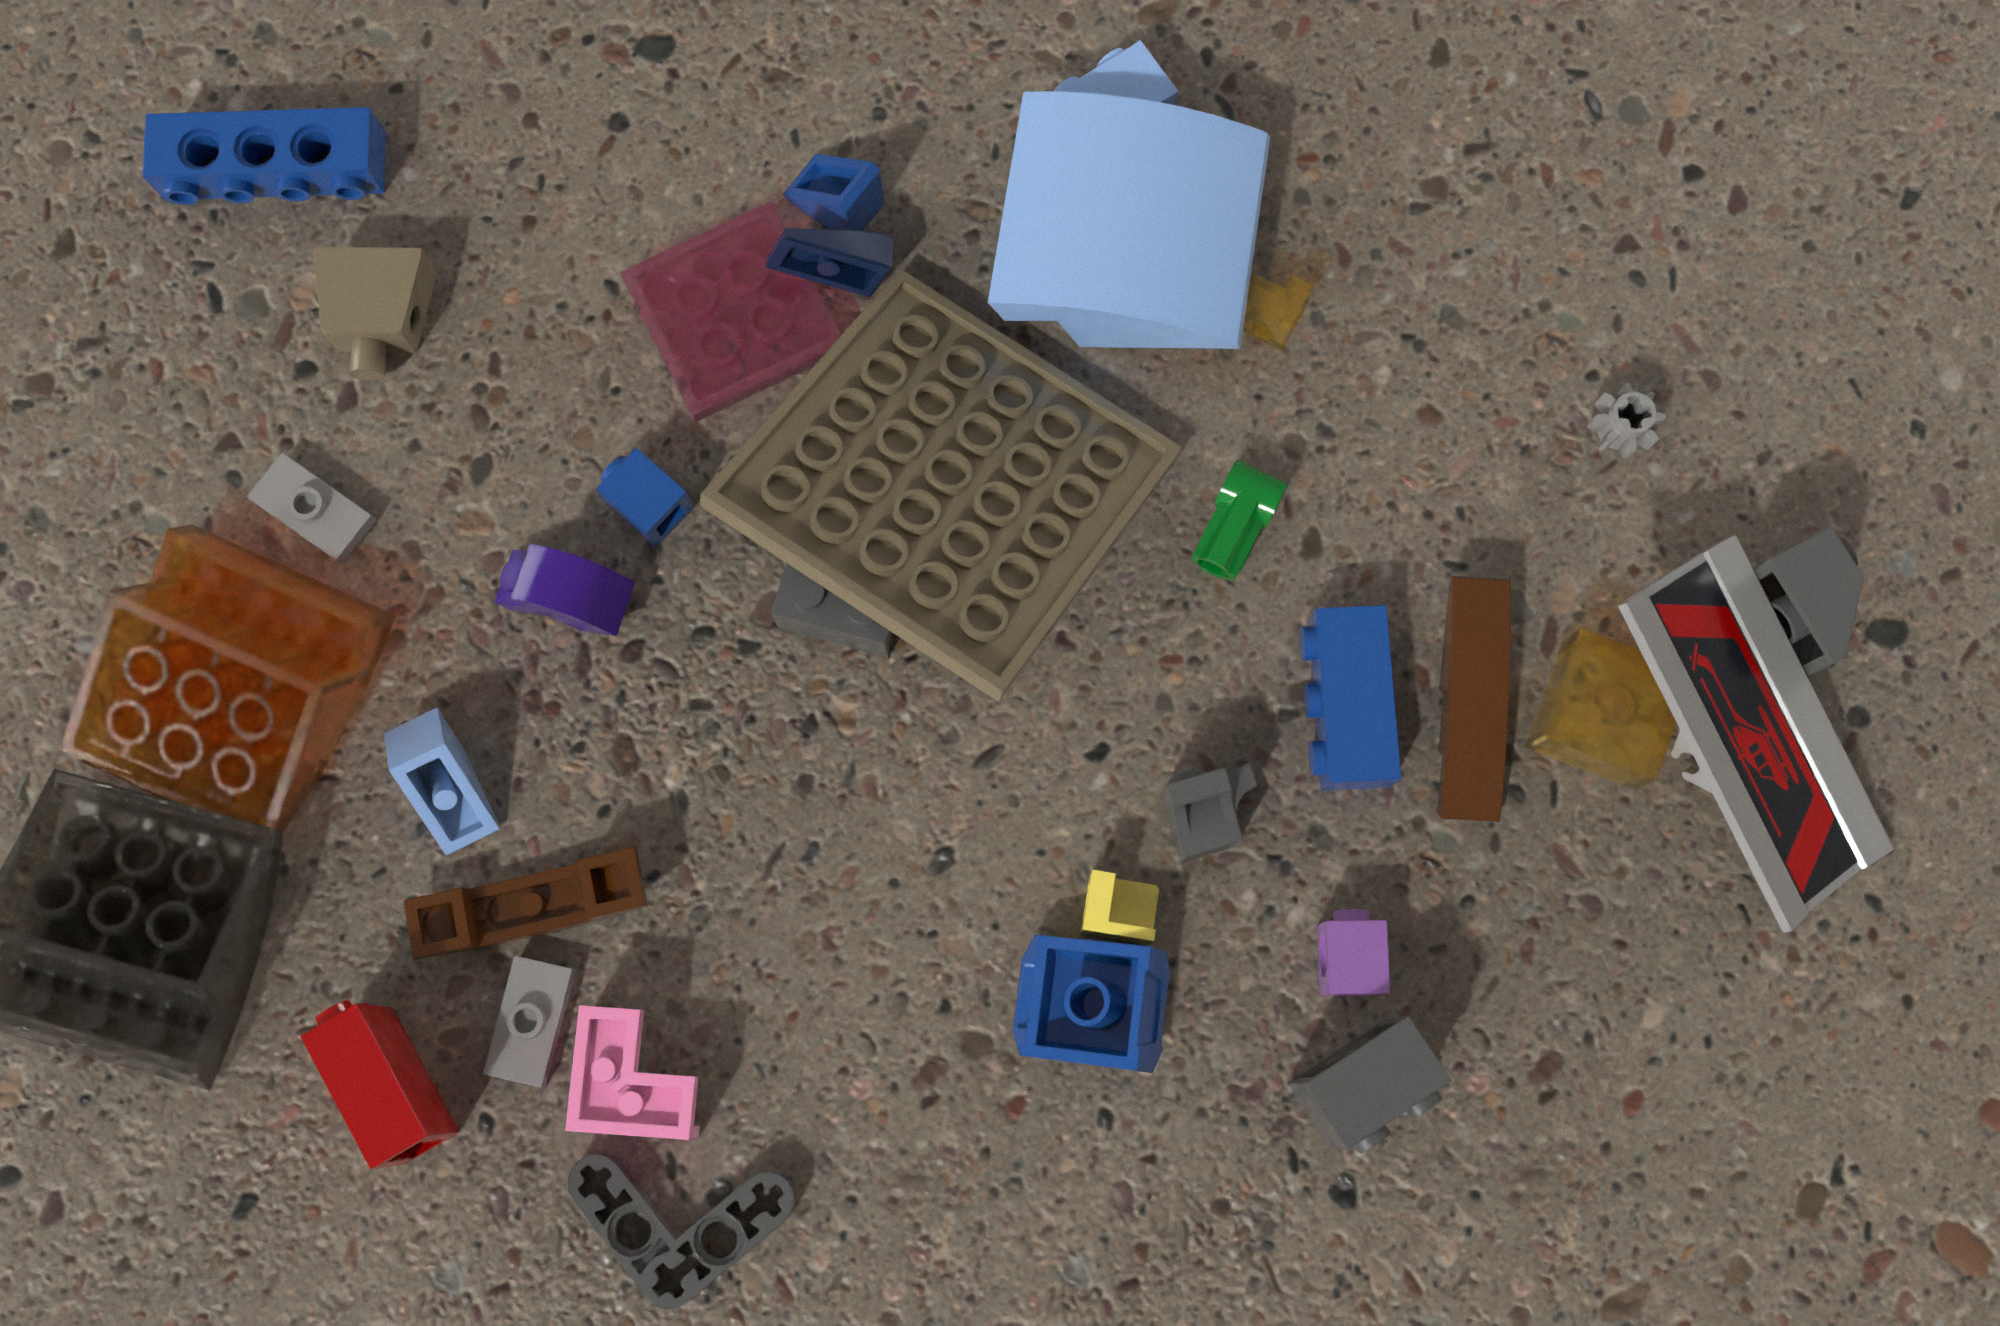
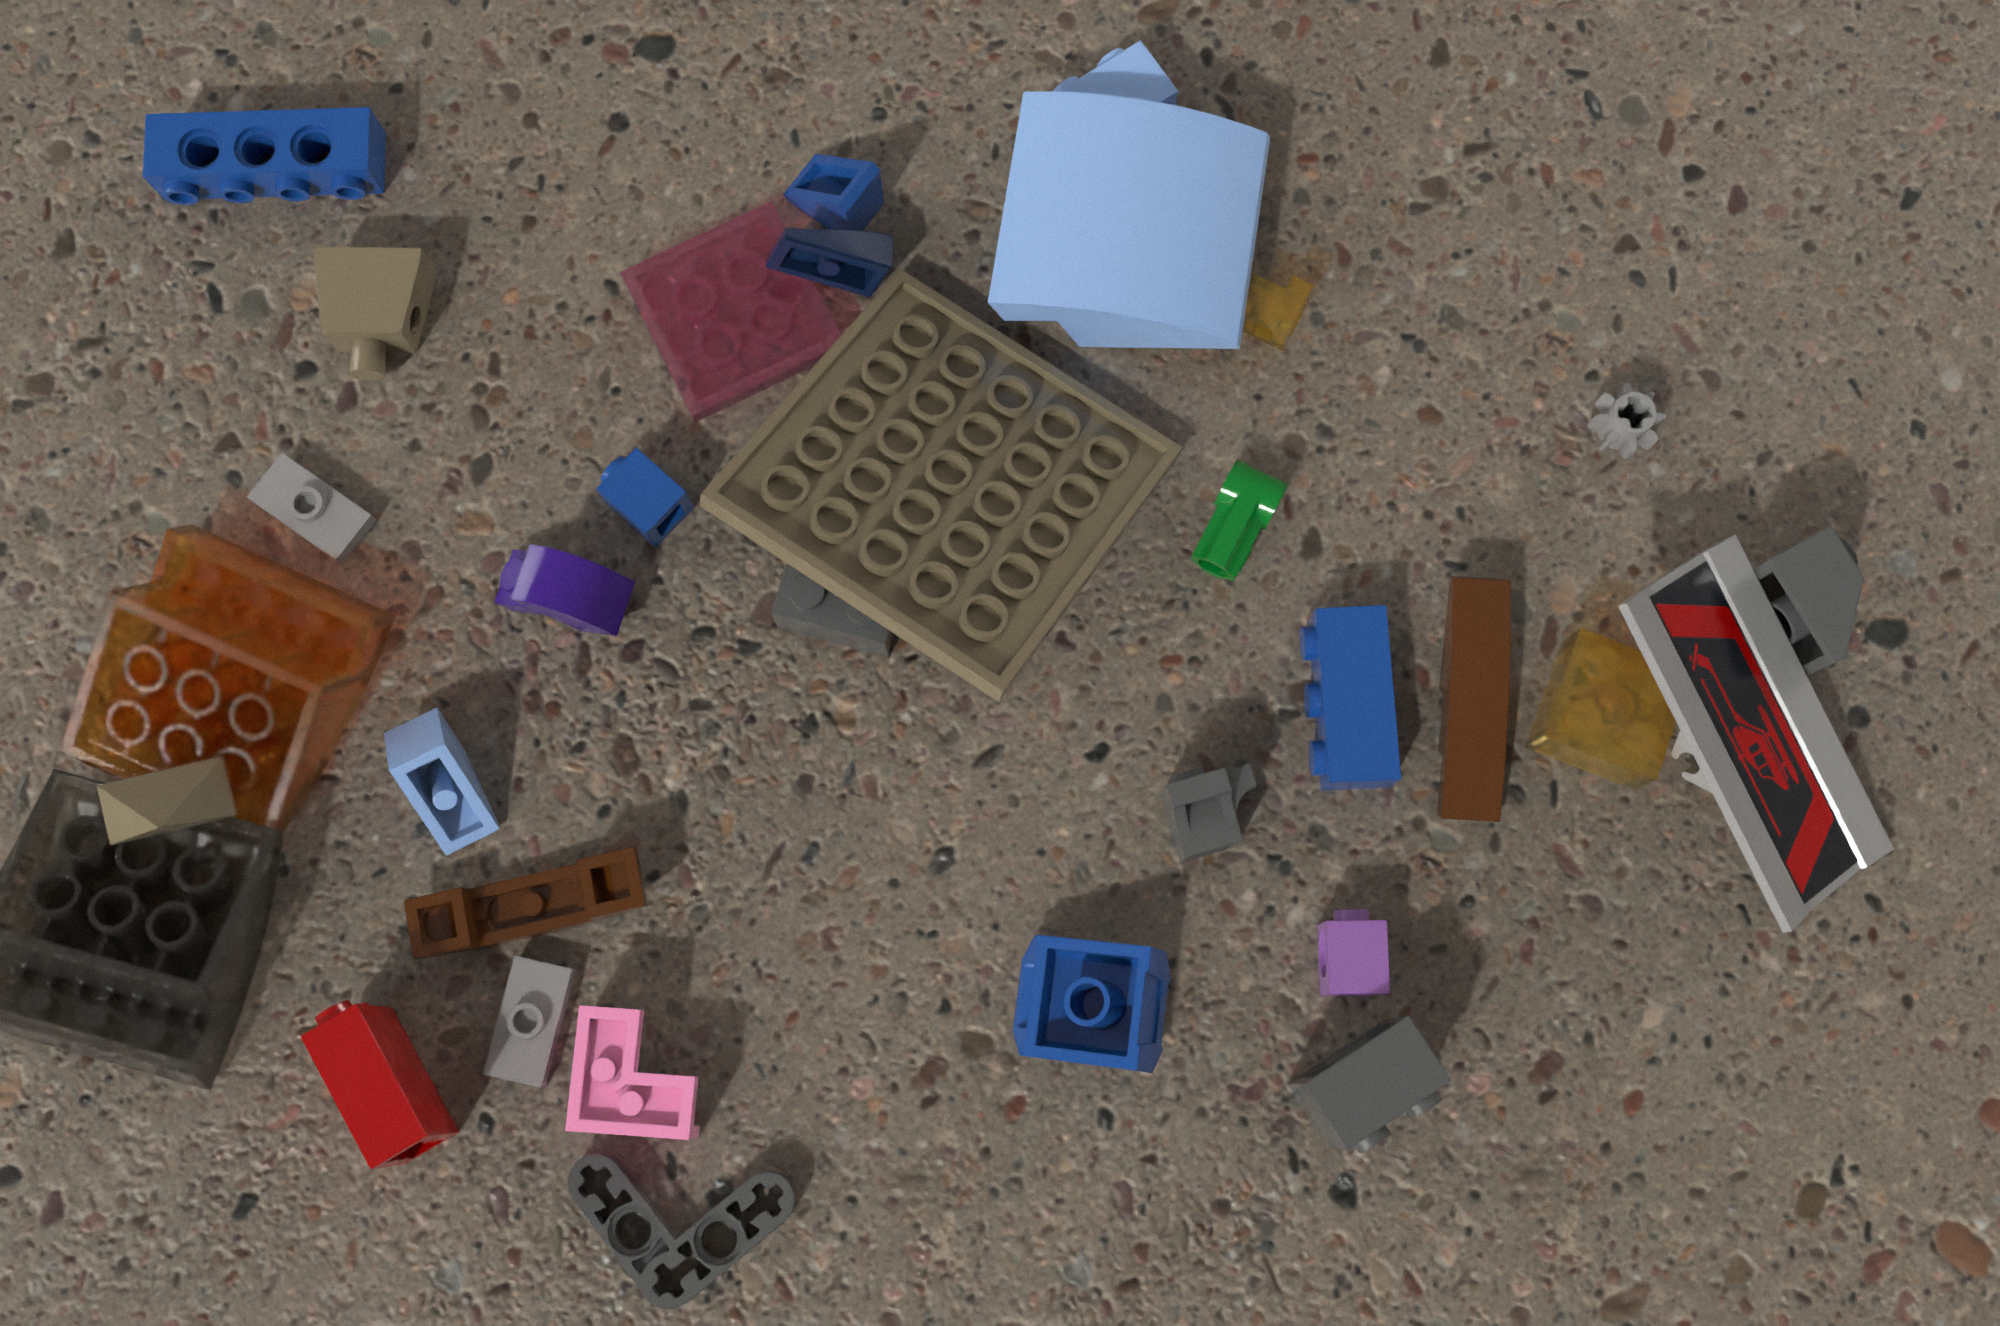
light yellow panel [1080,870,1159,945] -> none
none -> dark tan slope [97,756,237,845]

